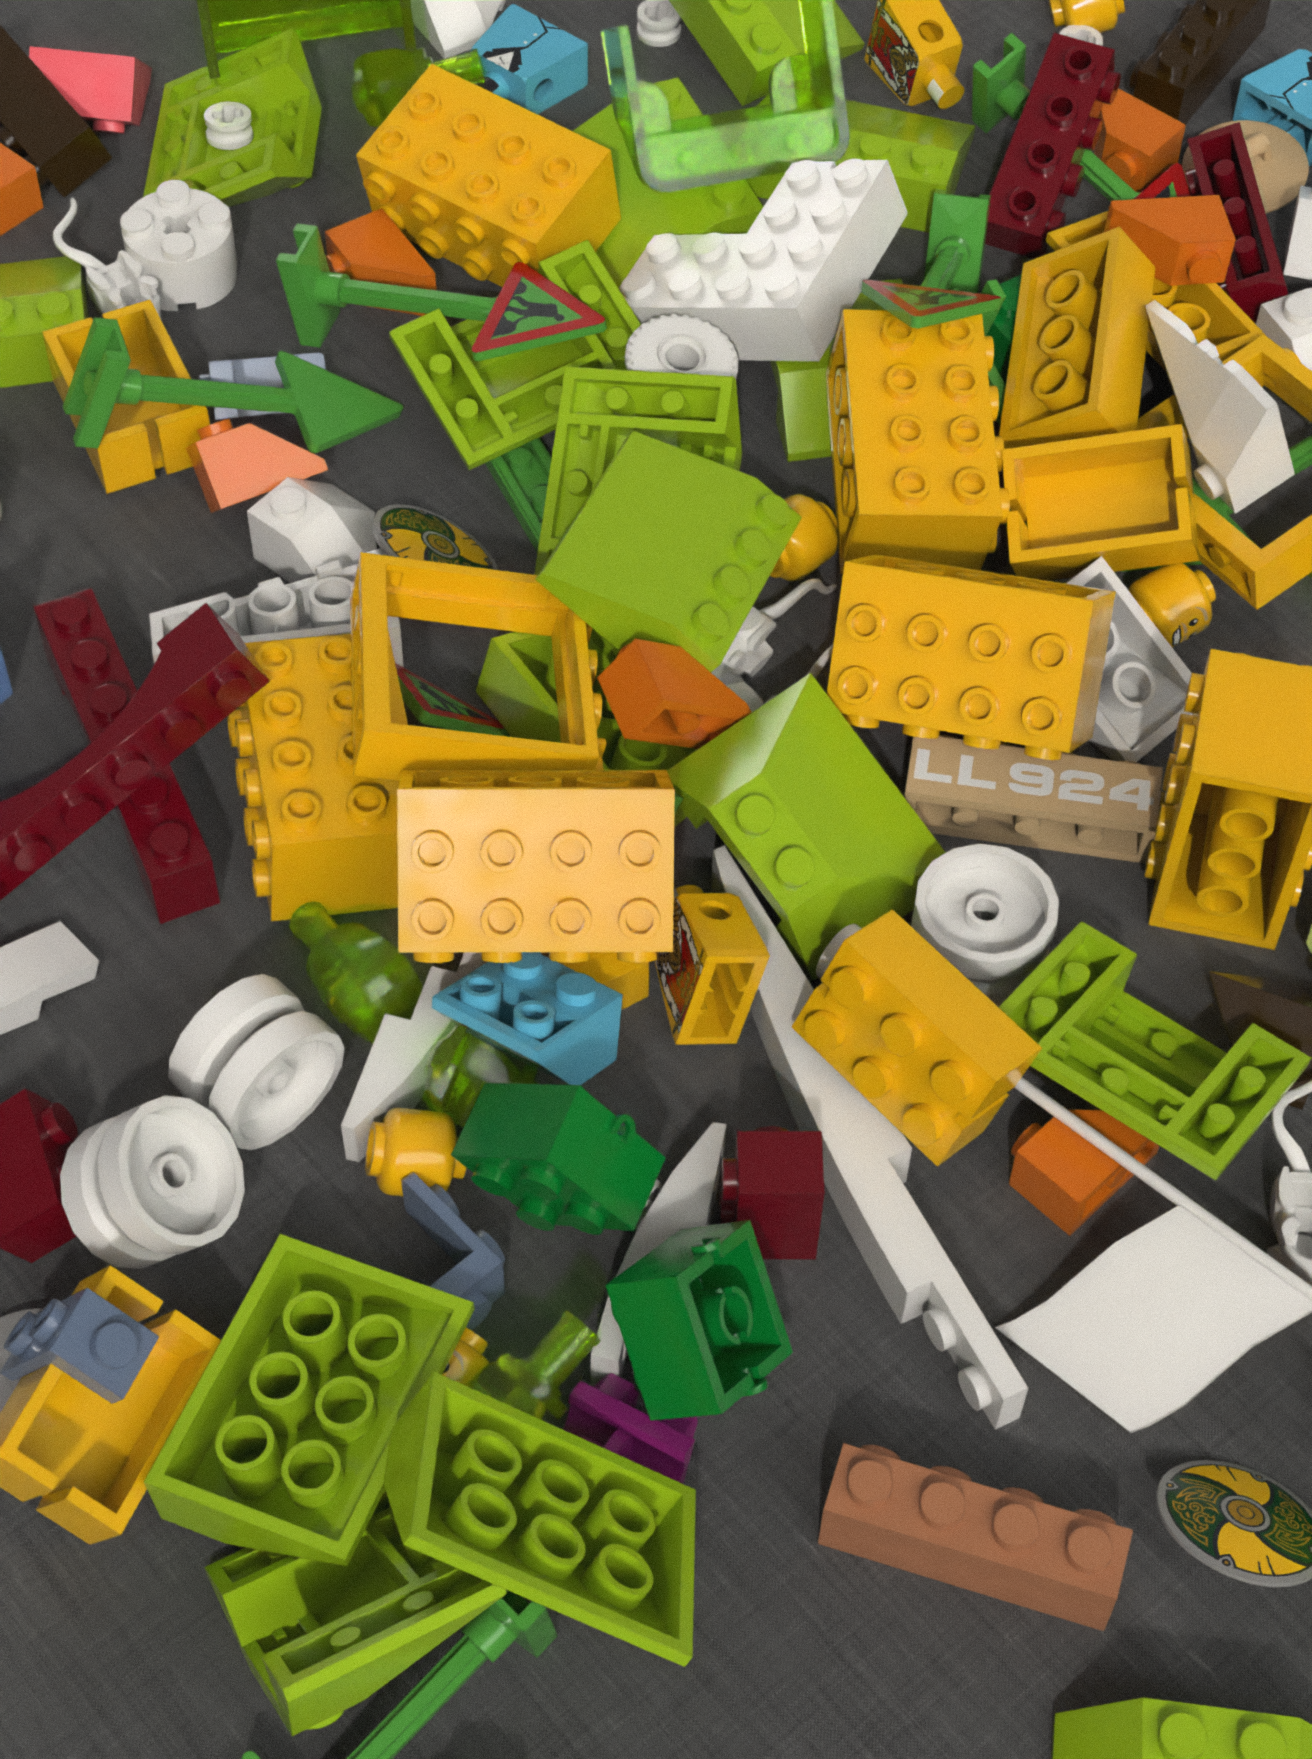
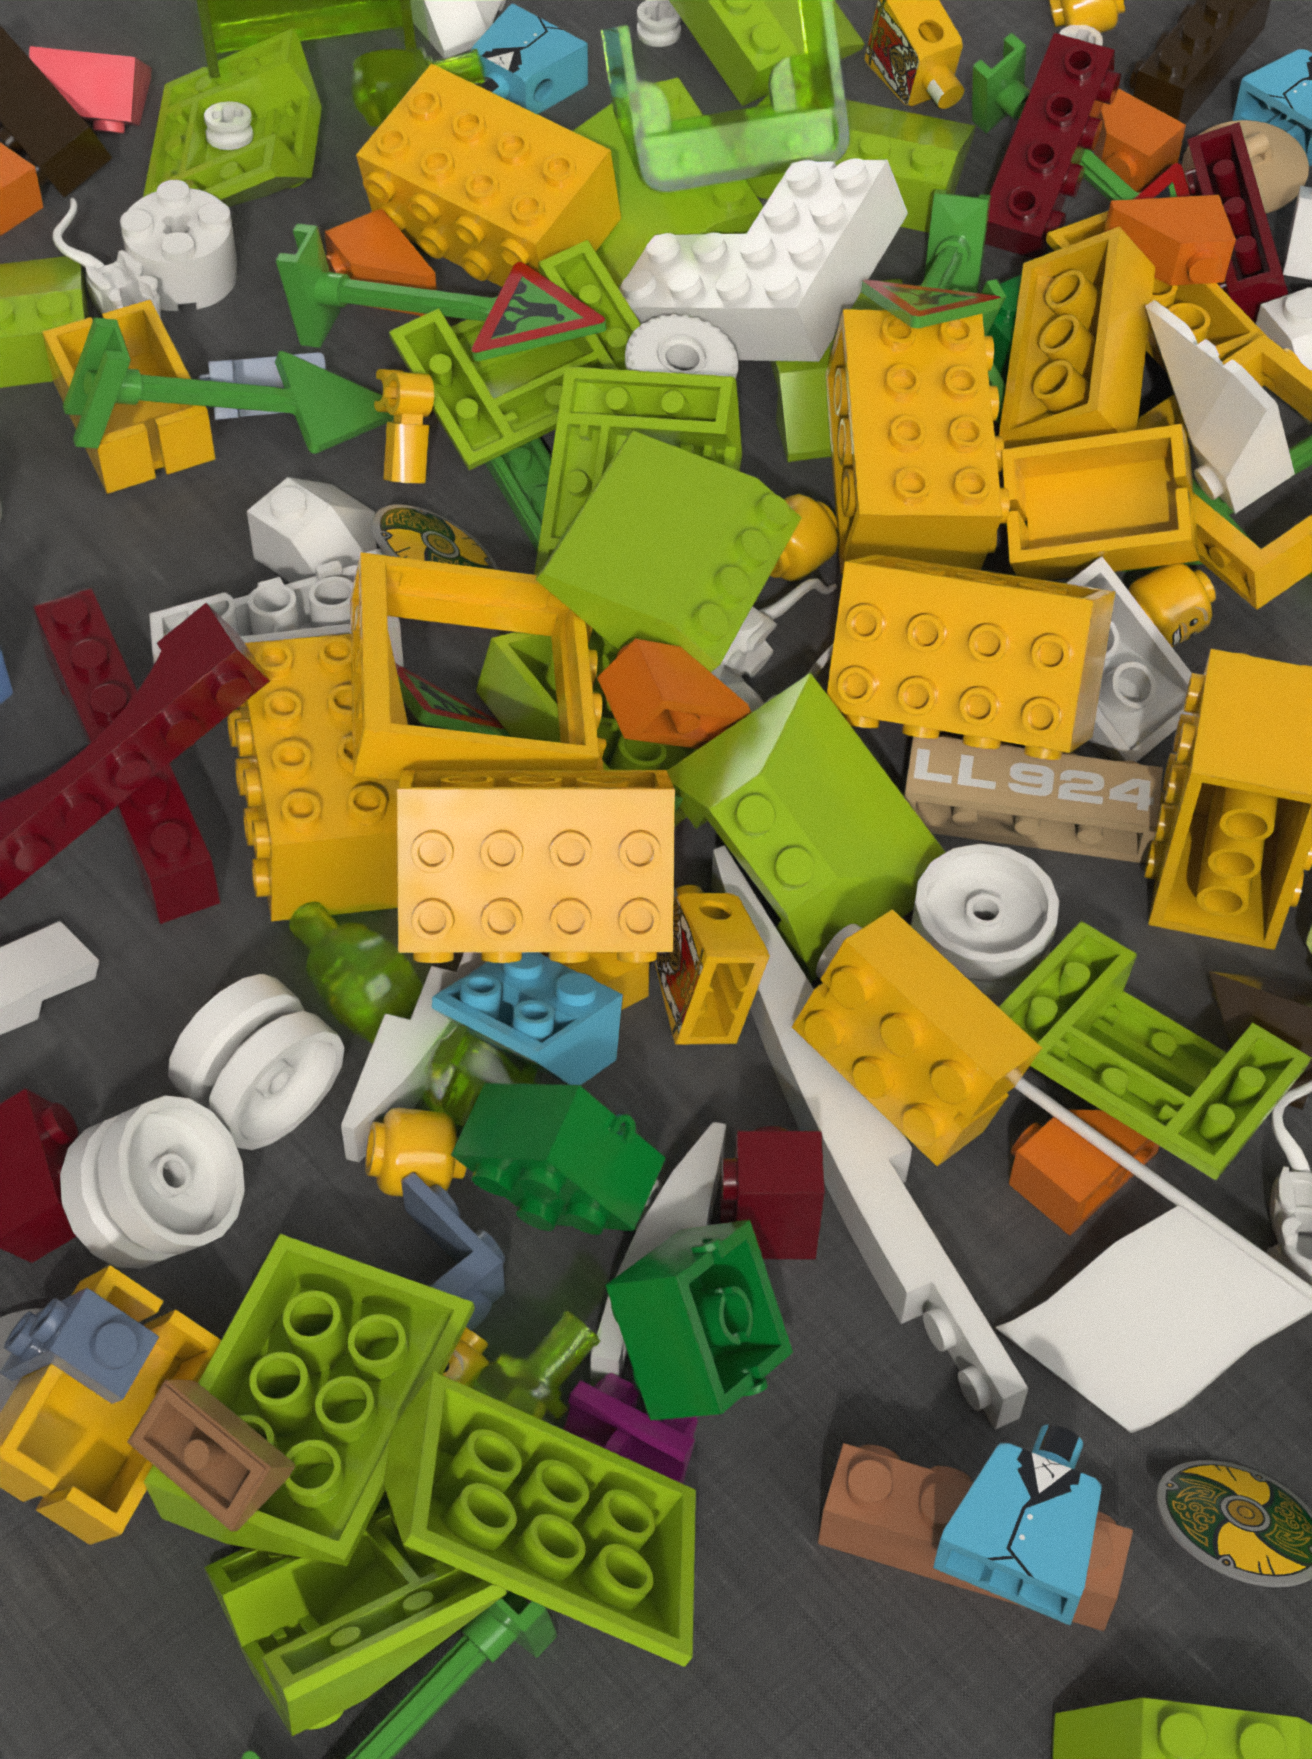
orange slope [186,418,328,513] -> none
none -> medium nougat slope [127,1379,296,1531]
none -> yellow bar [374,369,434,483]
none -> medium azure torso [933,1424,1102,1625]

